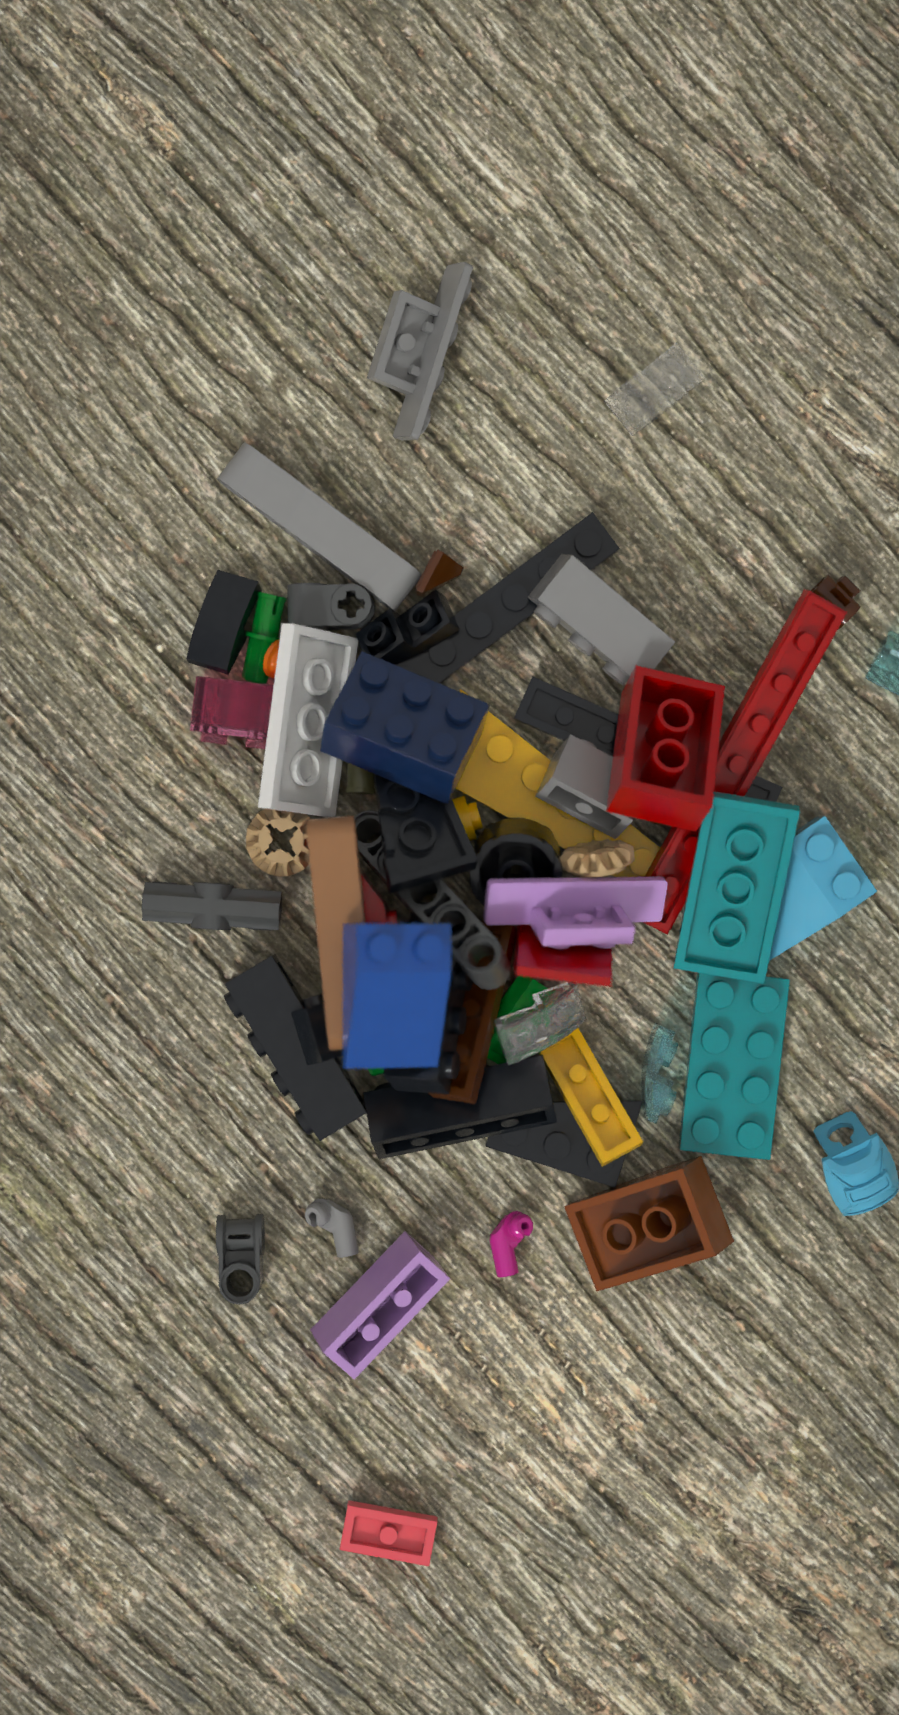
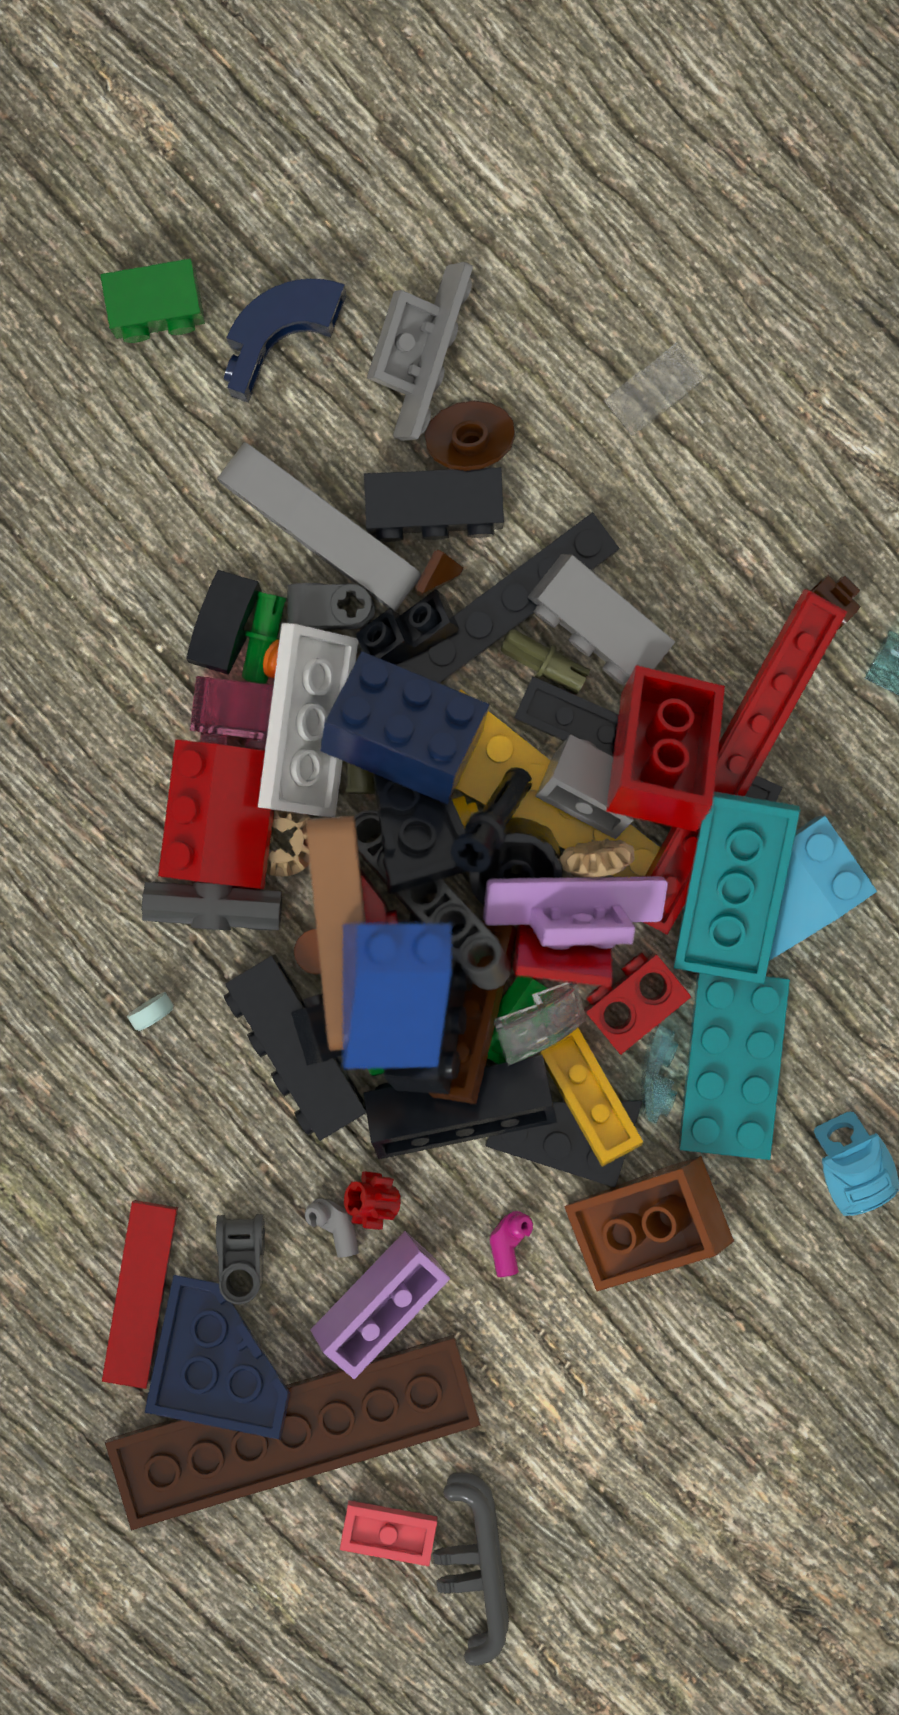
none -> green brick [100,258,205,343]
none -> red tile [102,1200,178,1389]
none -> reddish brown plate [105,1335,481,1531]
none -> light aqua tile [127,992,174,1031]
none -> dark blue plate [144,1275,290,1439]
none -> red slope [158,739,274,889]
none -> dark blue arch [224,279,347,403]
none -> dark orange tile [294,929,321,974]
none -> red gear [344,1171,401,1230]
none -> black brick [364,467,504,542]
none -> reddish brown dish [425,400,516,471]
none -> dark grey piece [433,1472,509,1666]
none -> black pin [451,767,532,873]
none -> olive axle [501,630,590,695]
none -> red brick [583,952,691,1055]

